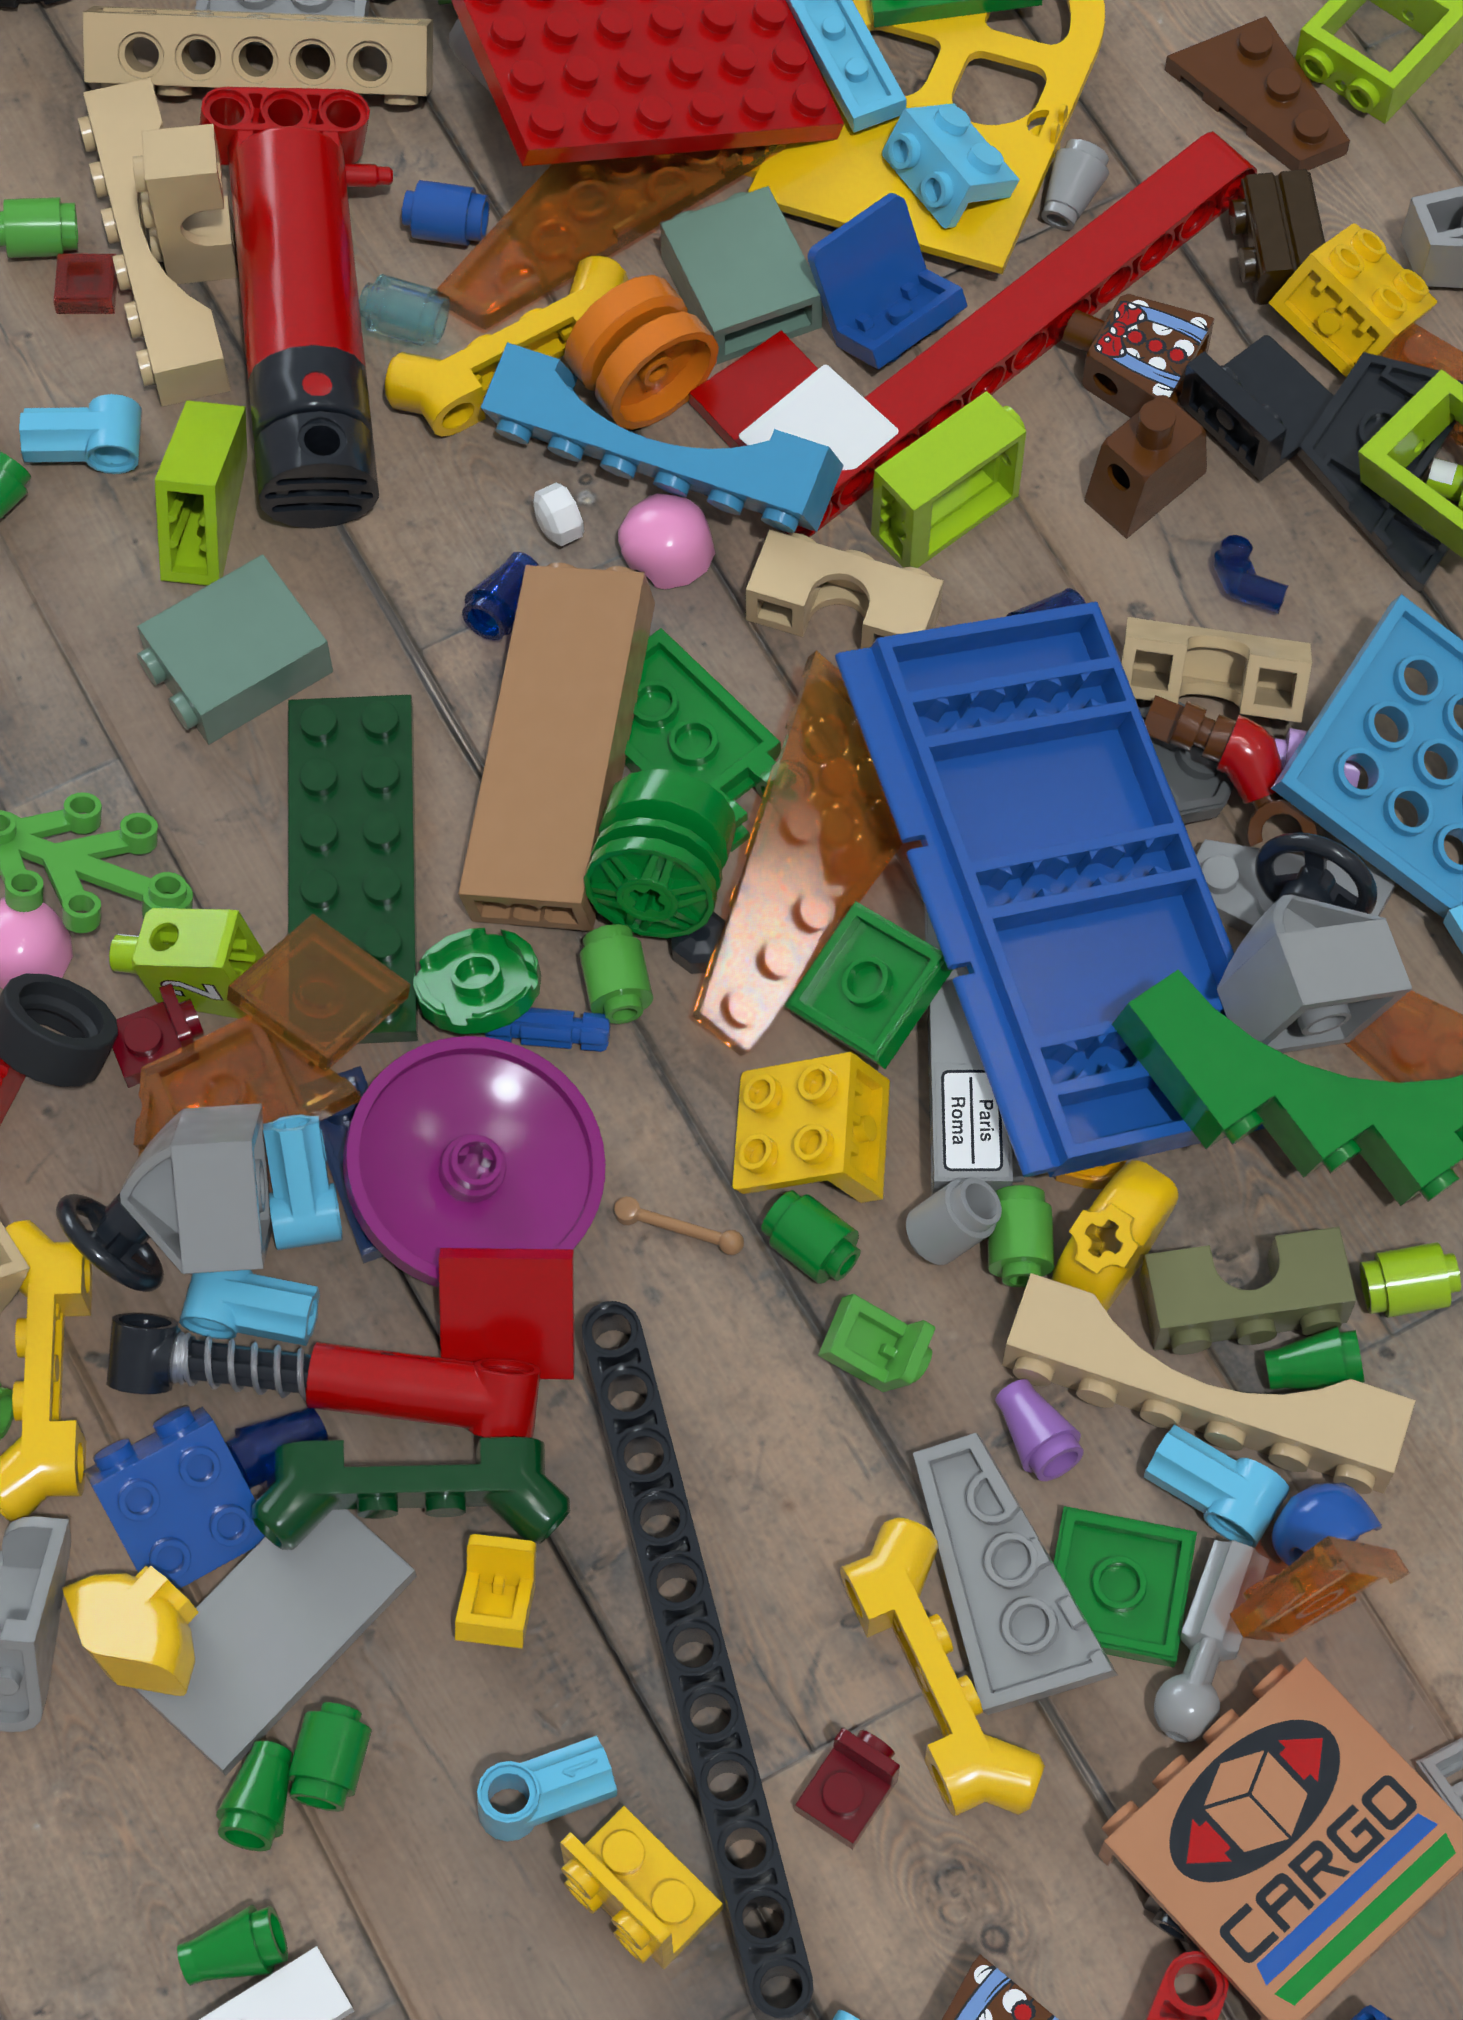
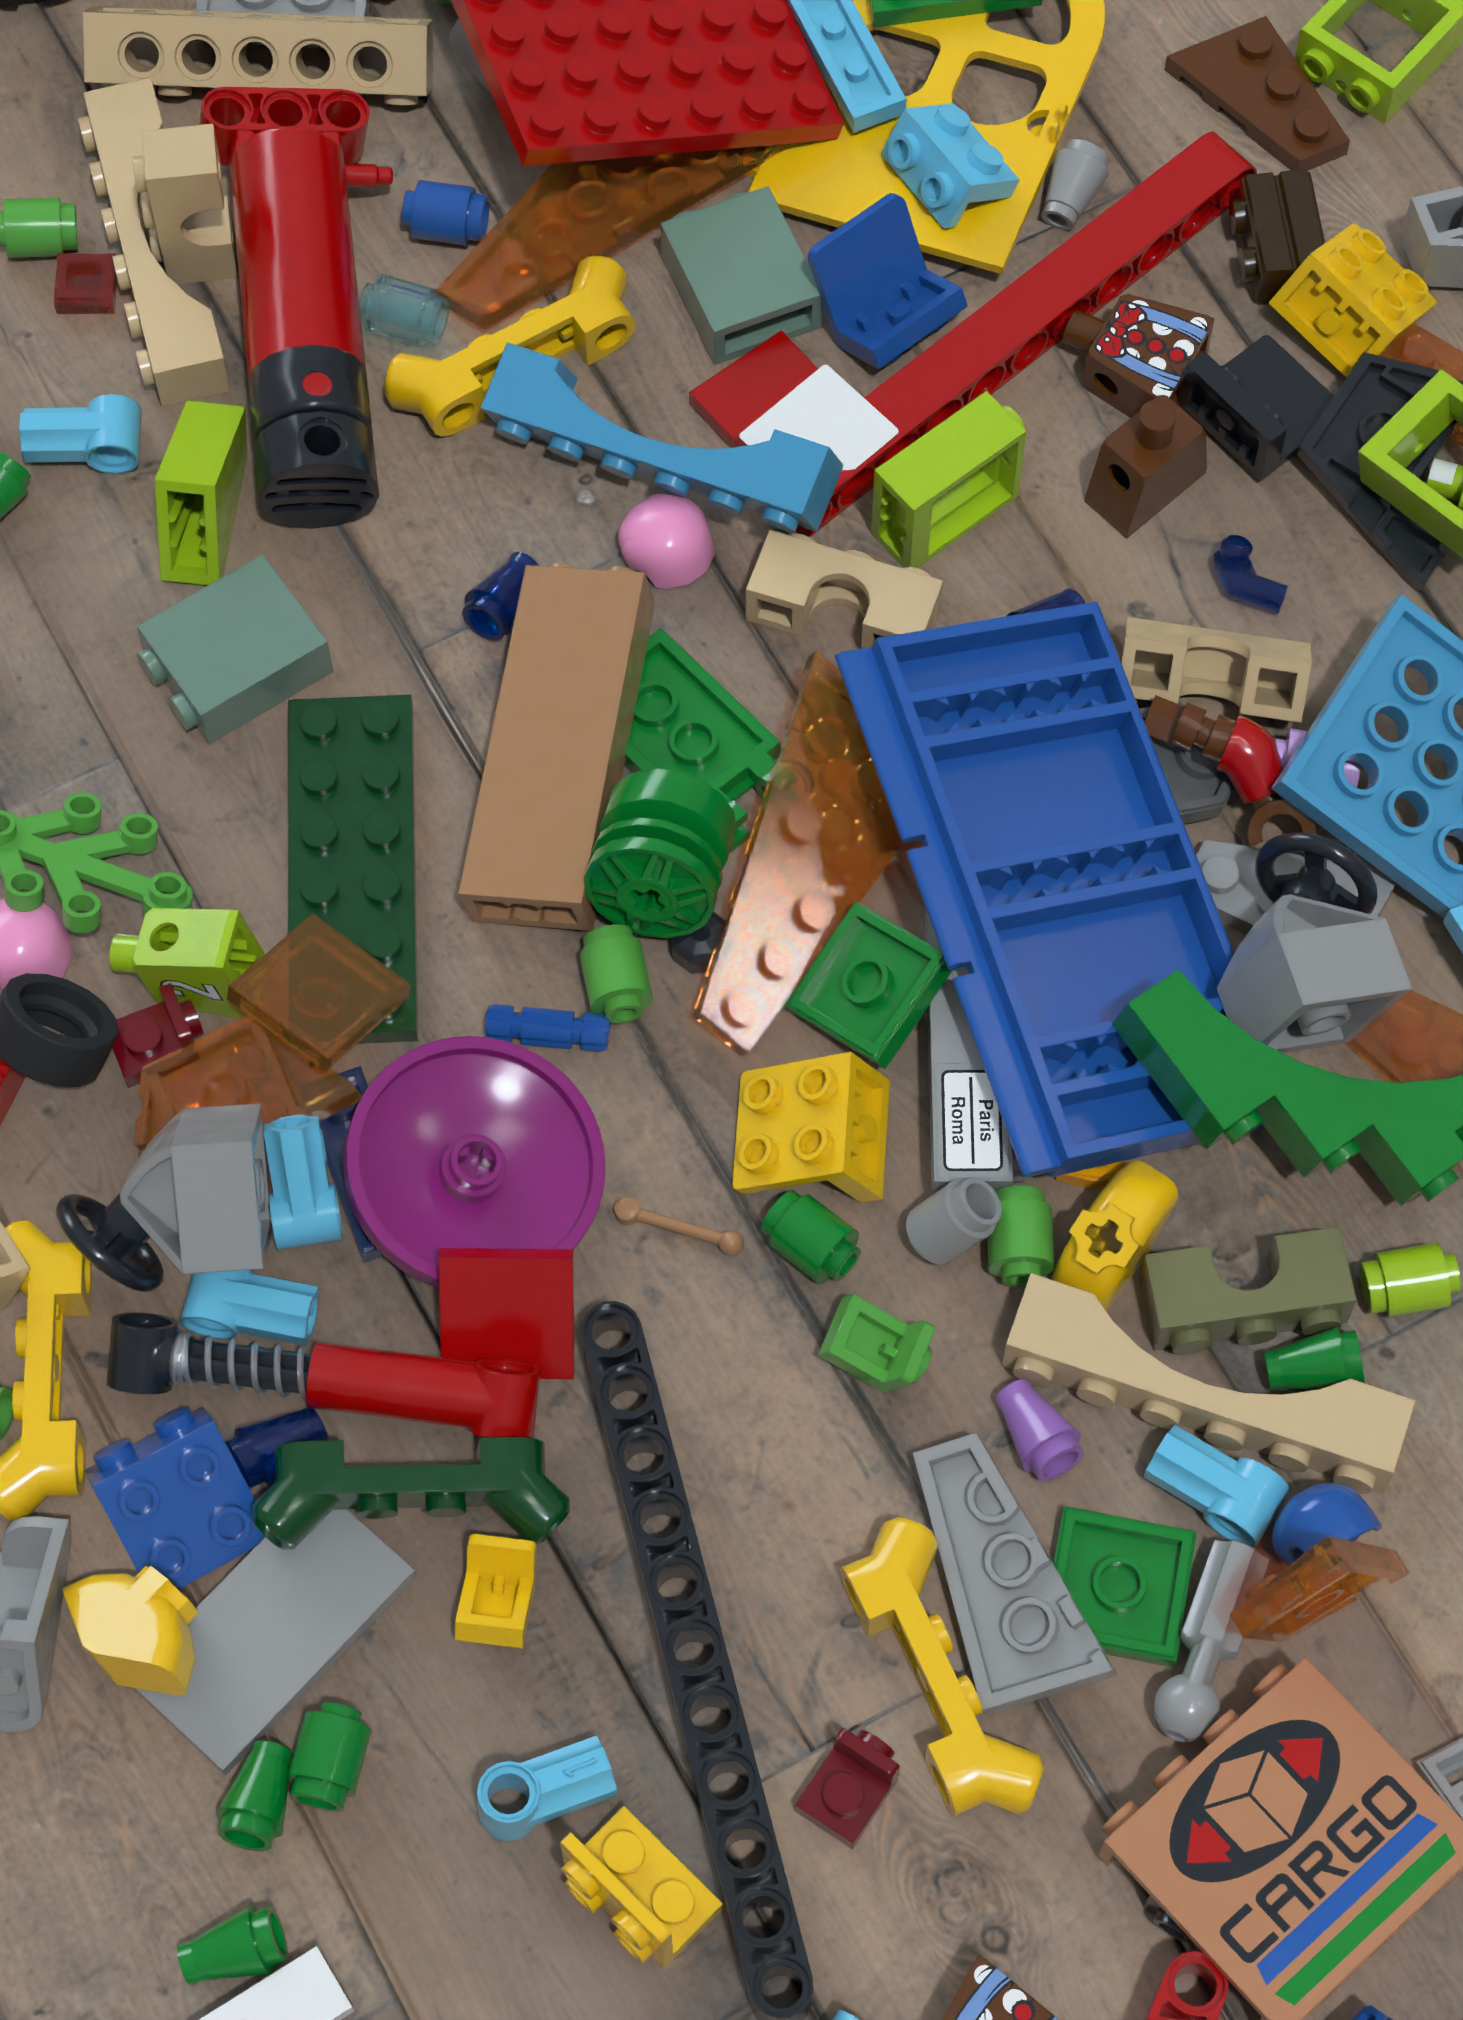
green tile [413,928,542,1034] -> none
white tile [533,482,584,546] -> none
orange wheel [564,275,719,430] -> none

